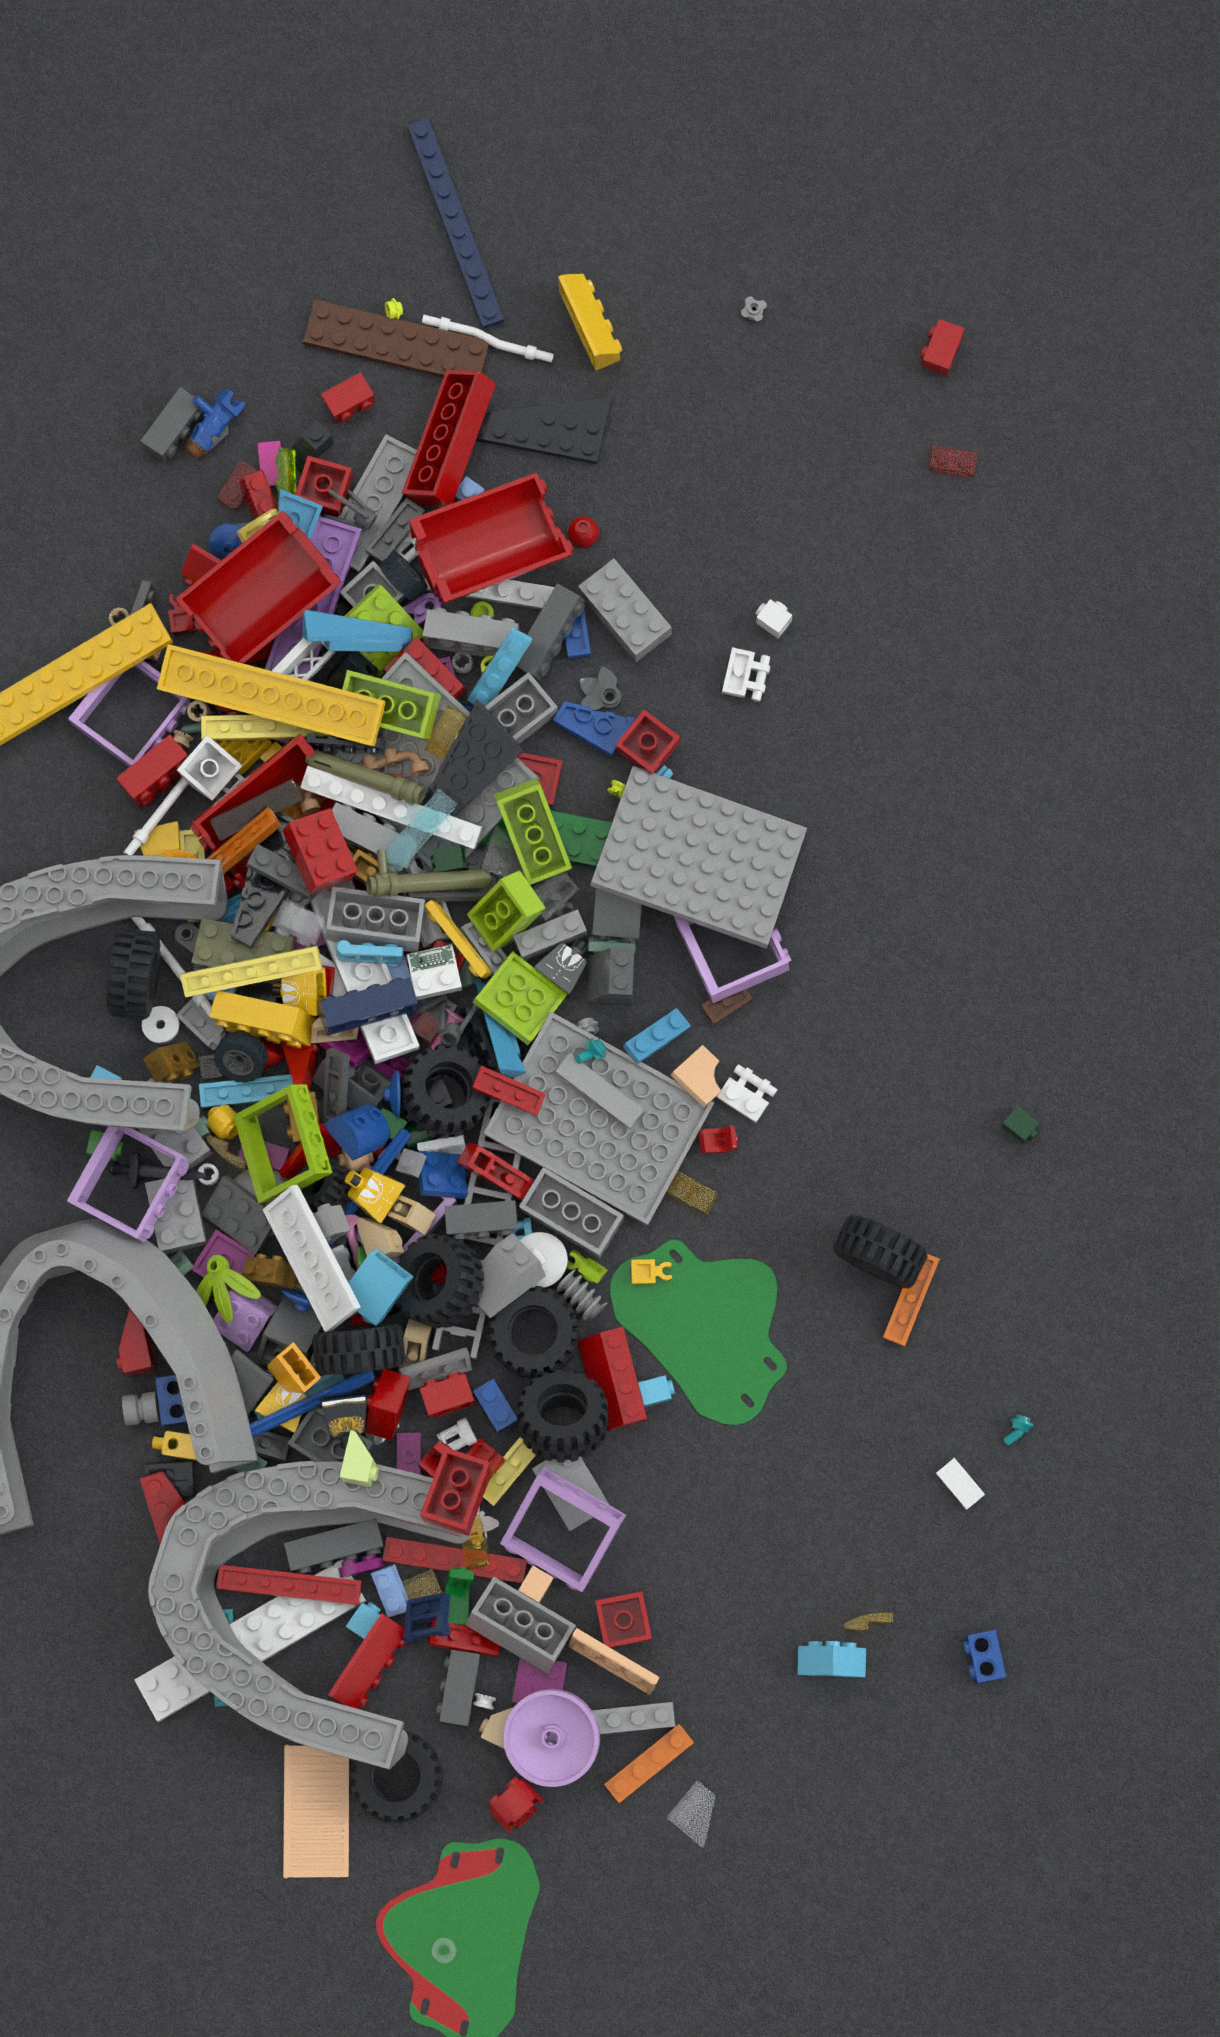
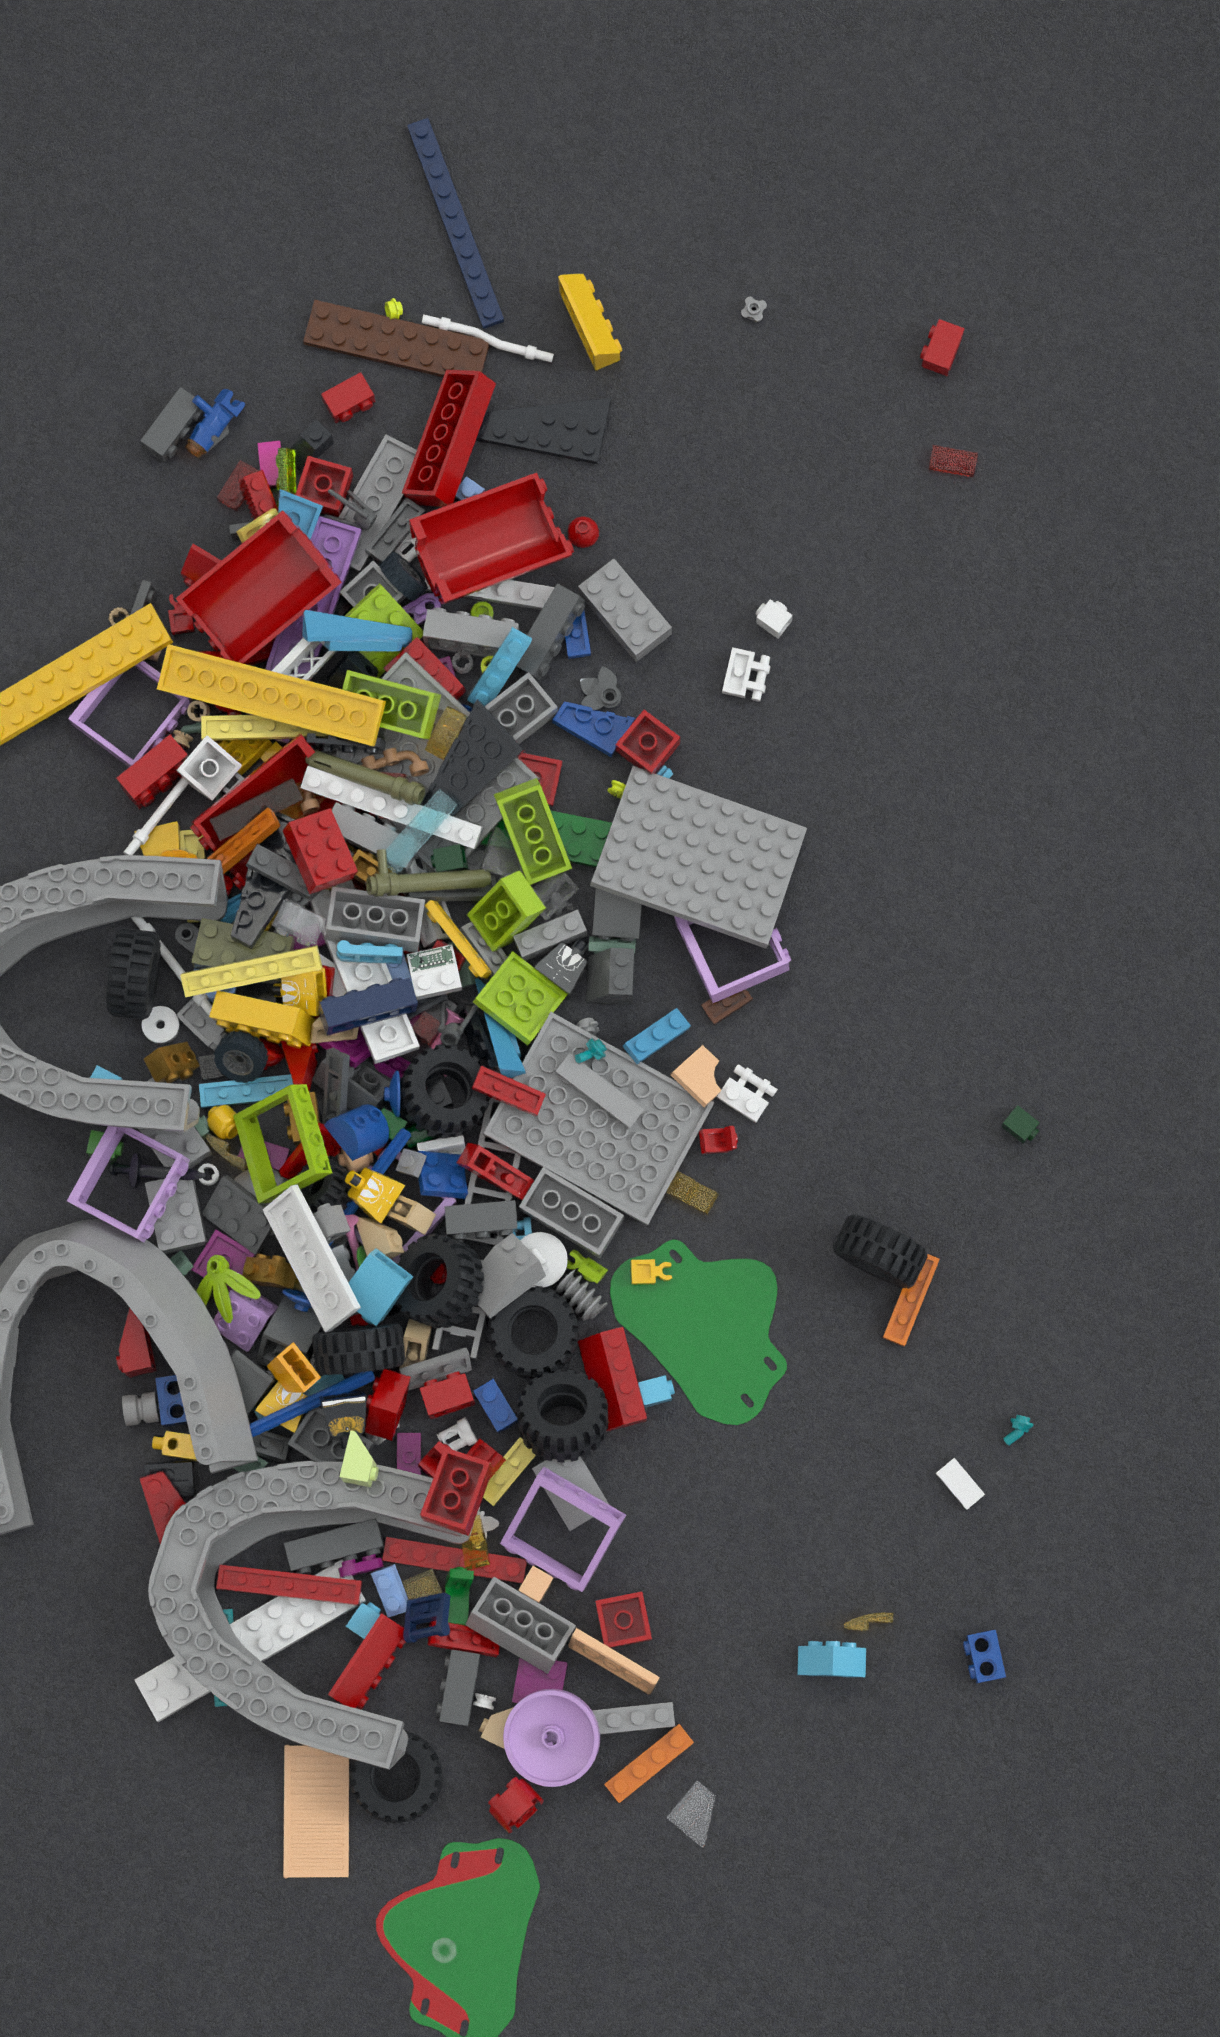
blue dish [209,523,243,561] -> none

